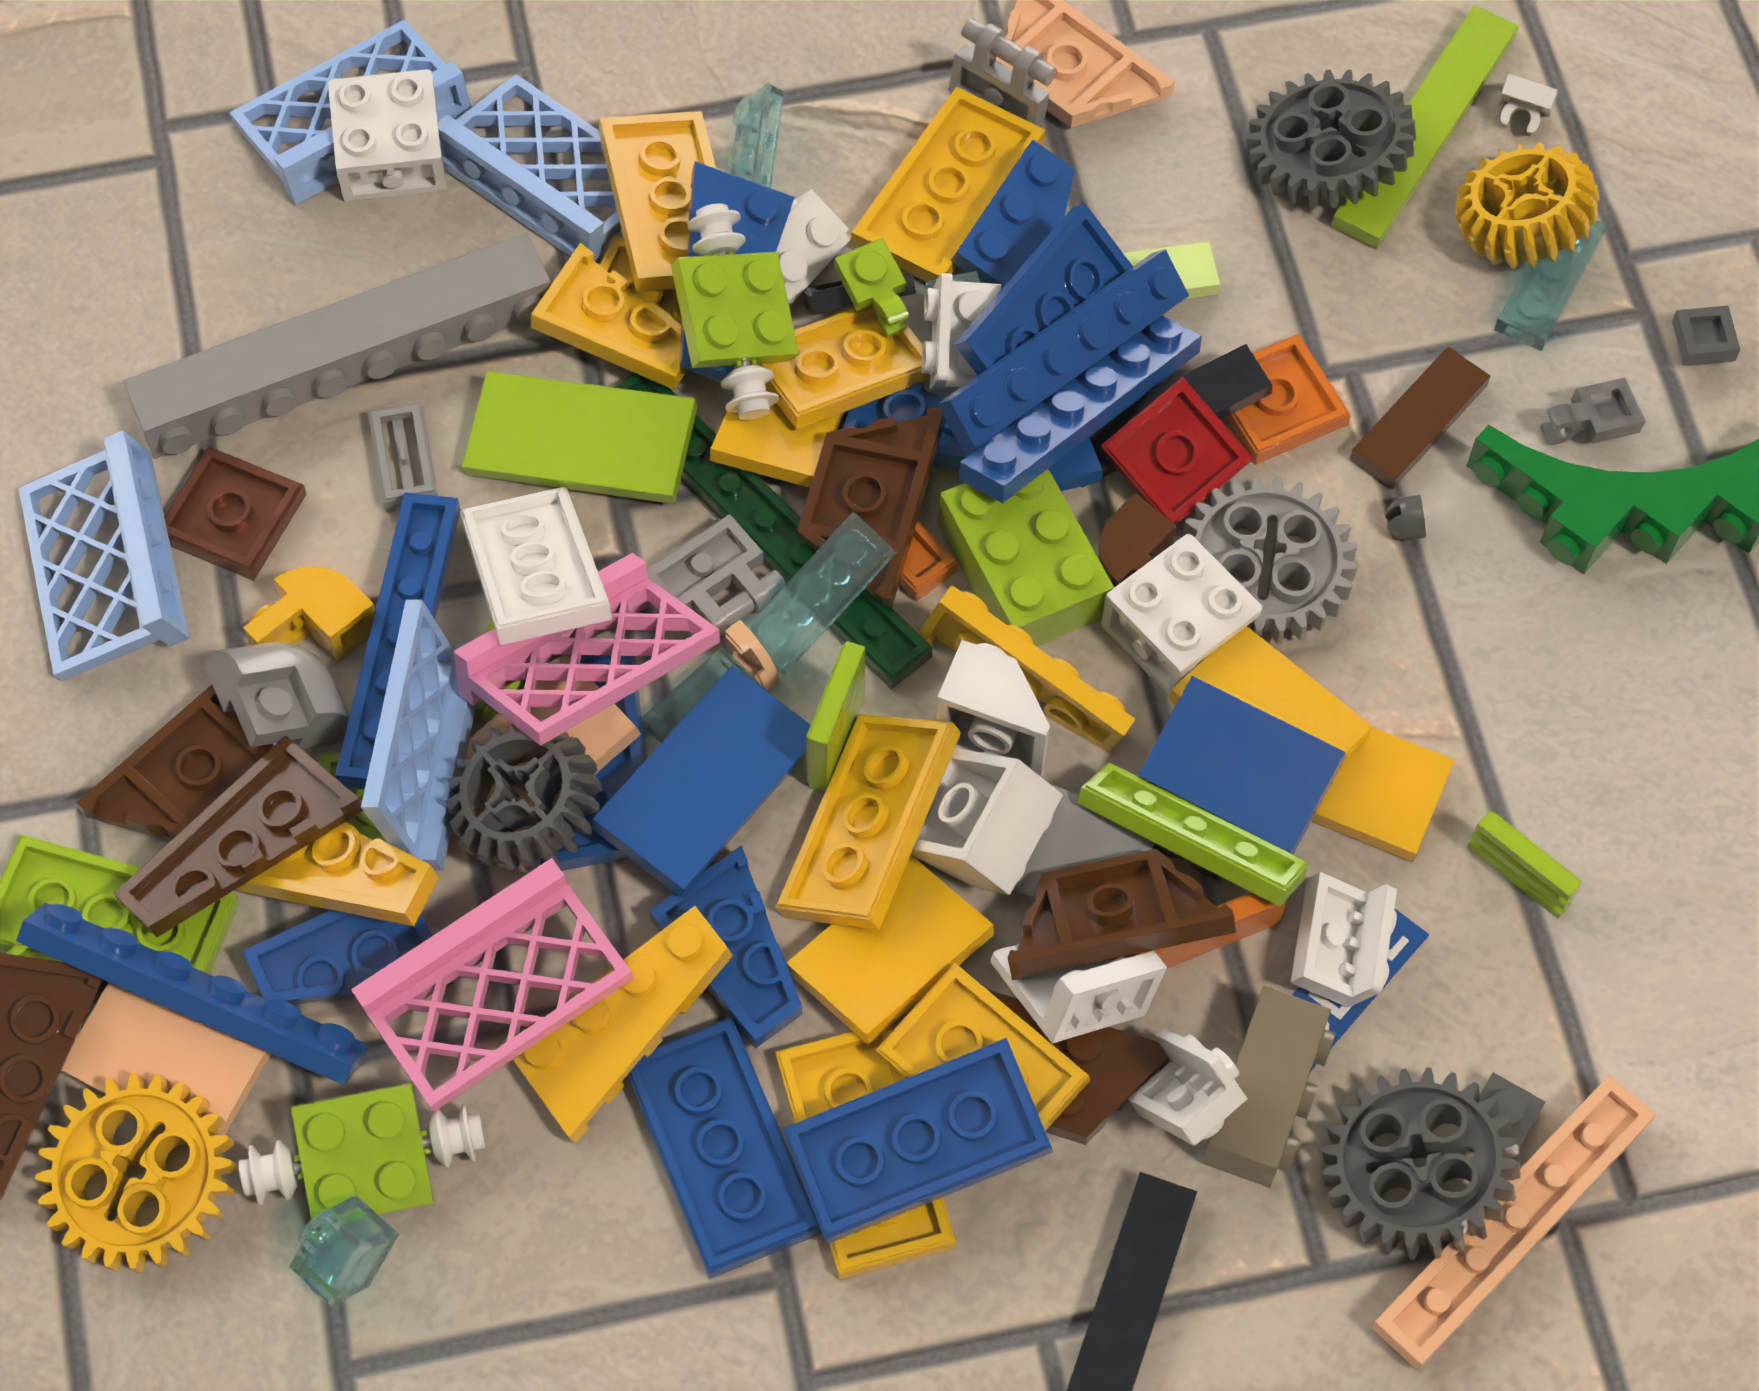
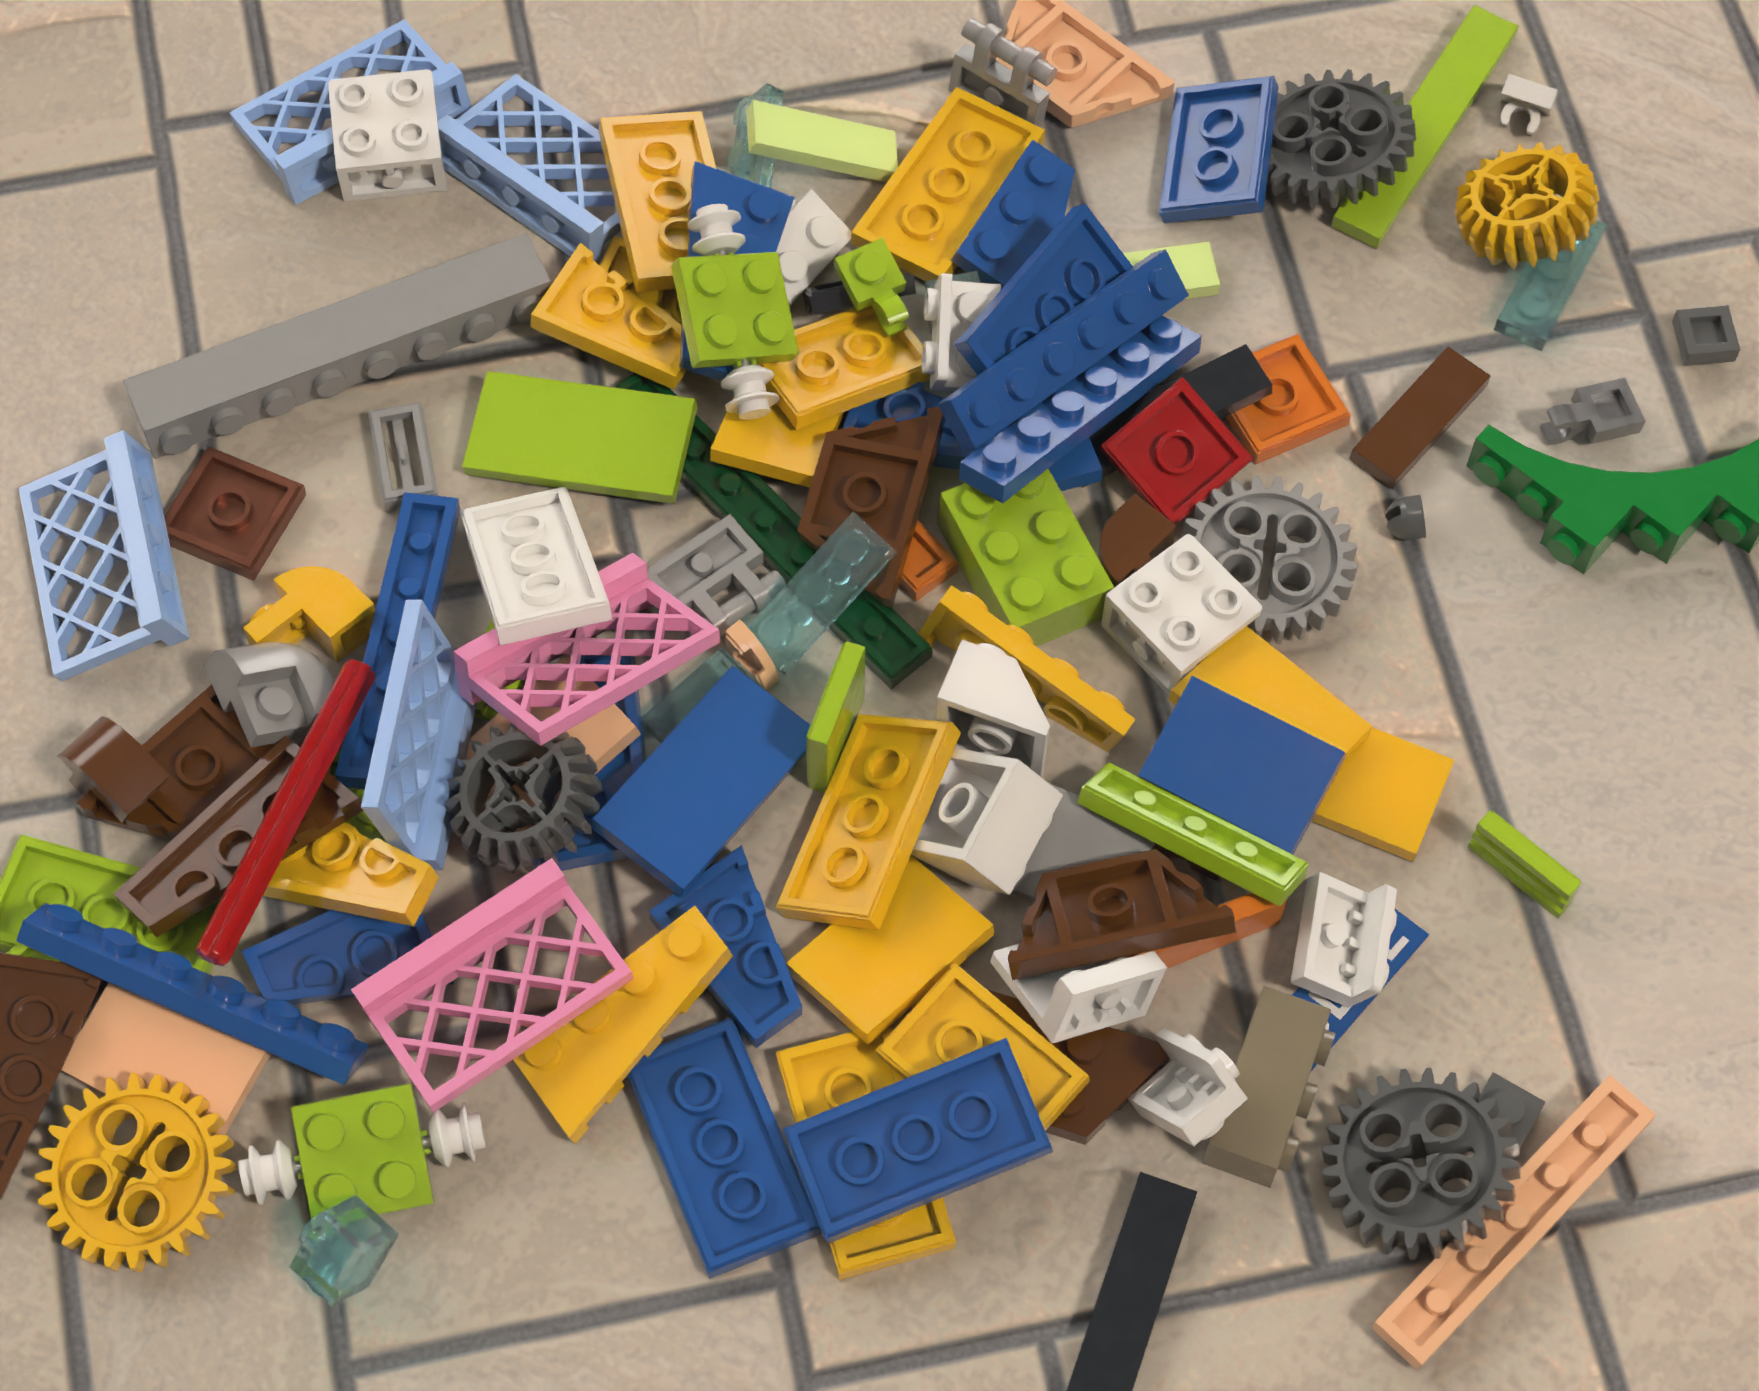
none -> reddish brown brick [57,716,170,822]
none -> red axle [196,659,375,966]
none -> yellowish green tile [746,100,898,182]
none -> tile [1158,76,1279,223]

